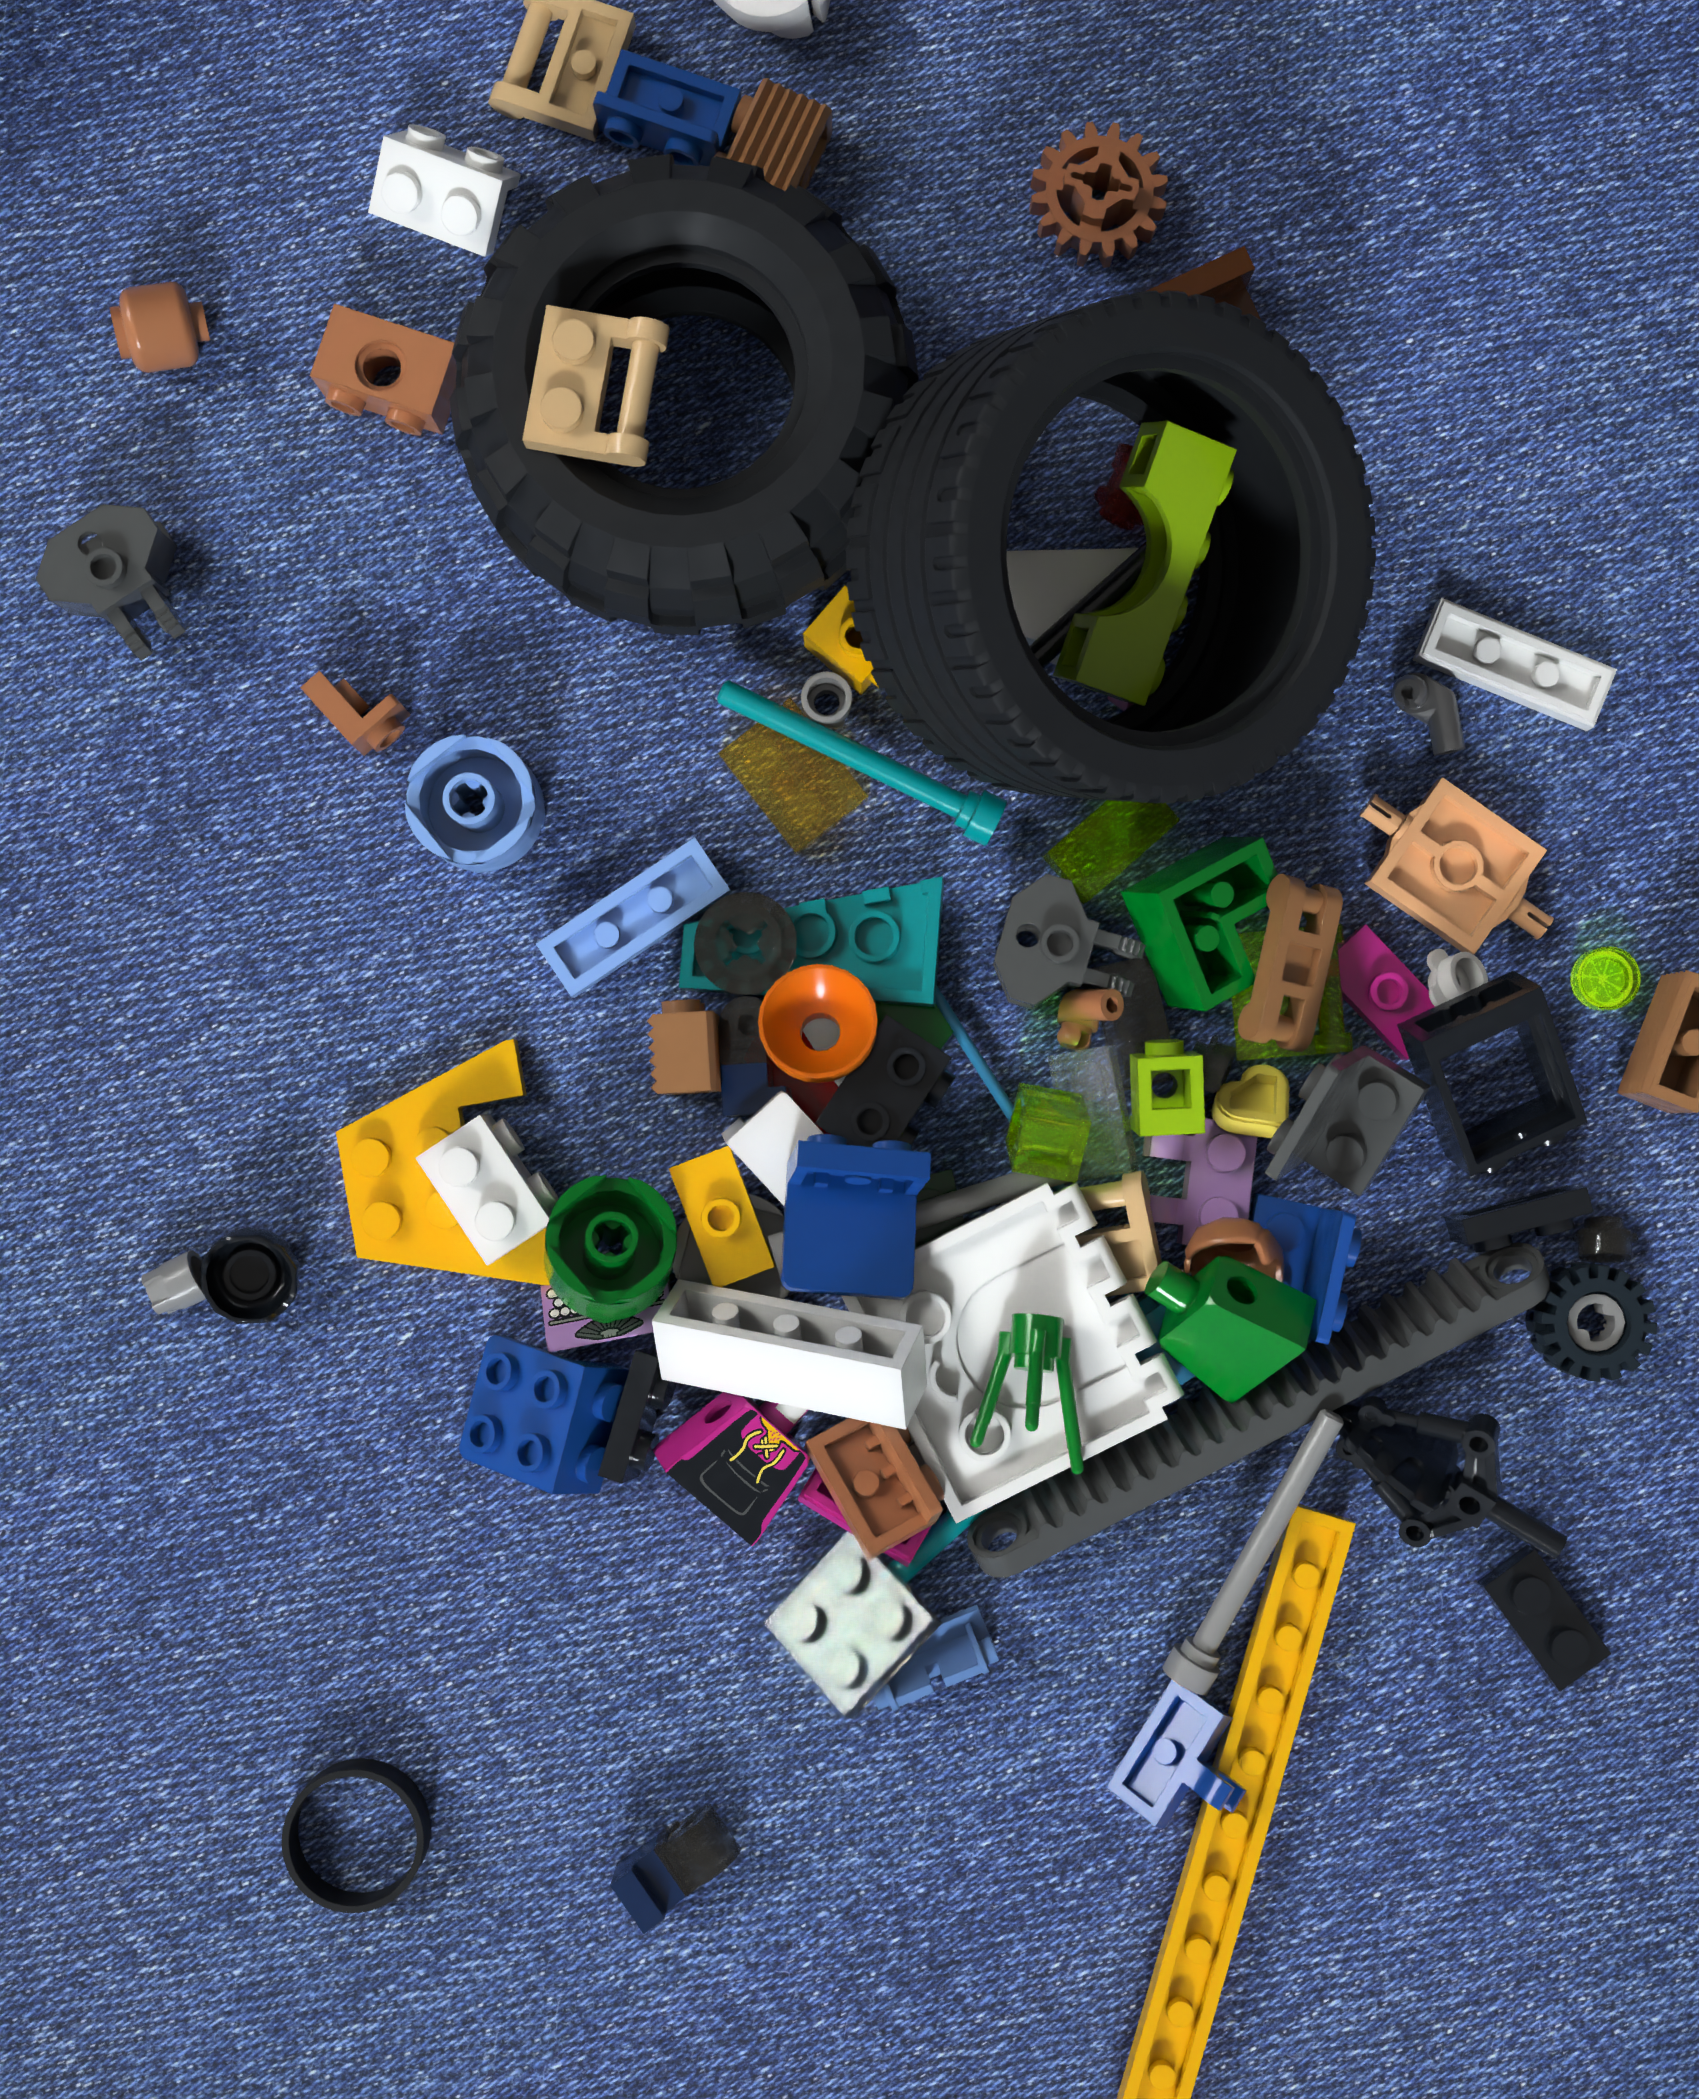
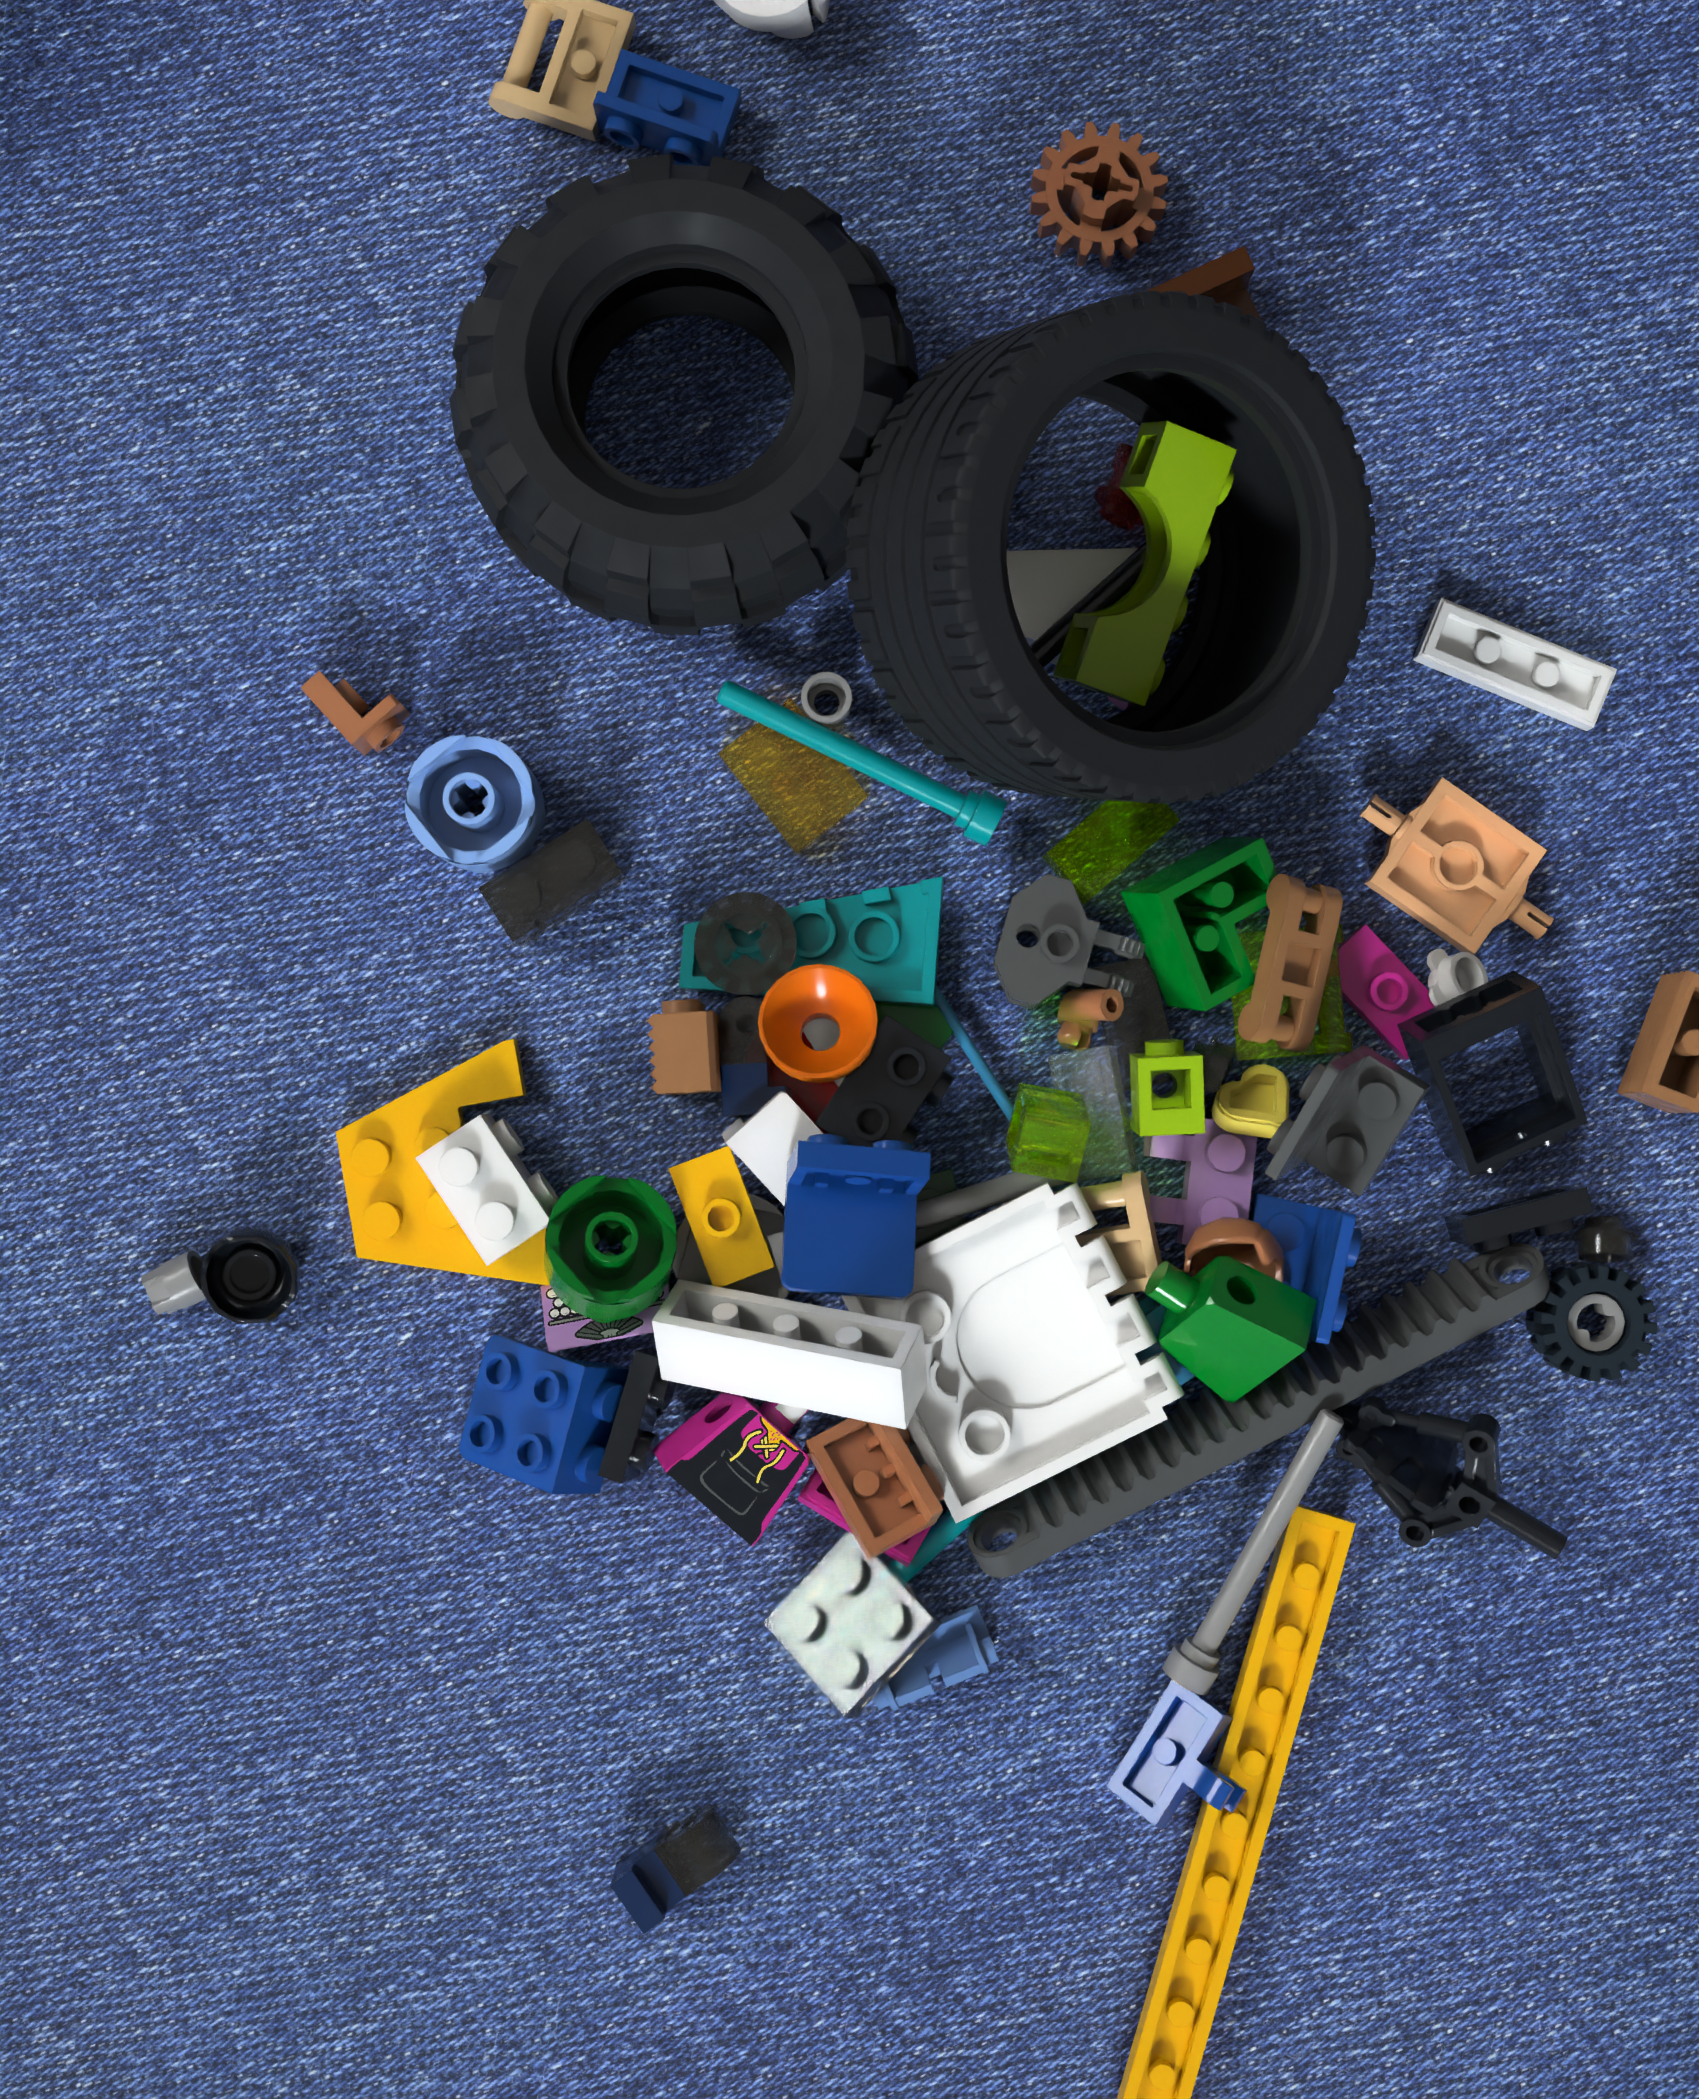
dark grey hinge [36,504,187,661] -> none
nougat head [110,282,210,373] -> none
black tyre [282,1758,431,1913] -> none
nougat brick [310,303,457,436] -> none
white bracket [368,124,521,257] -> none
tan plate [522,305,670,467] -> none
light blue plate [536,837,732,998] -> none
medium nougat brick [714,78,832,191] -> none
yellow brick [803,585,880,695] -> none
green plant [970,1313,1084,1475] -> none
flat silver arm [1392,672,1466,756] -> none
black plate [1477,1544,1611,1691] -> none
clear neon green tile [1570,946,1641,1011] -> none
none -> clear smoke brick [479,818,629,947]

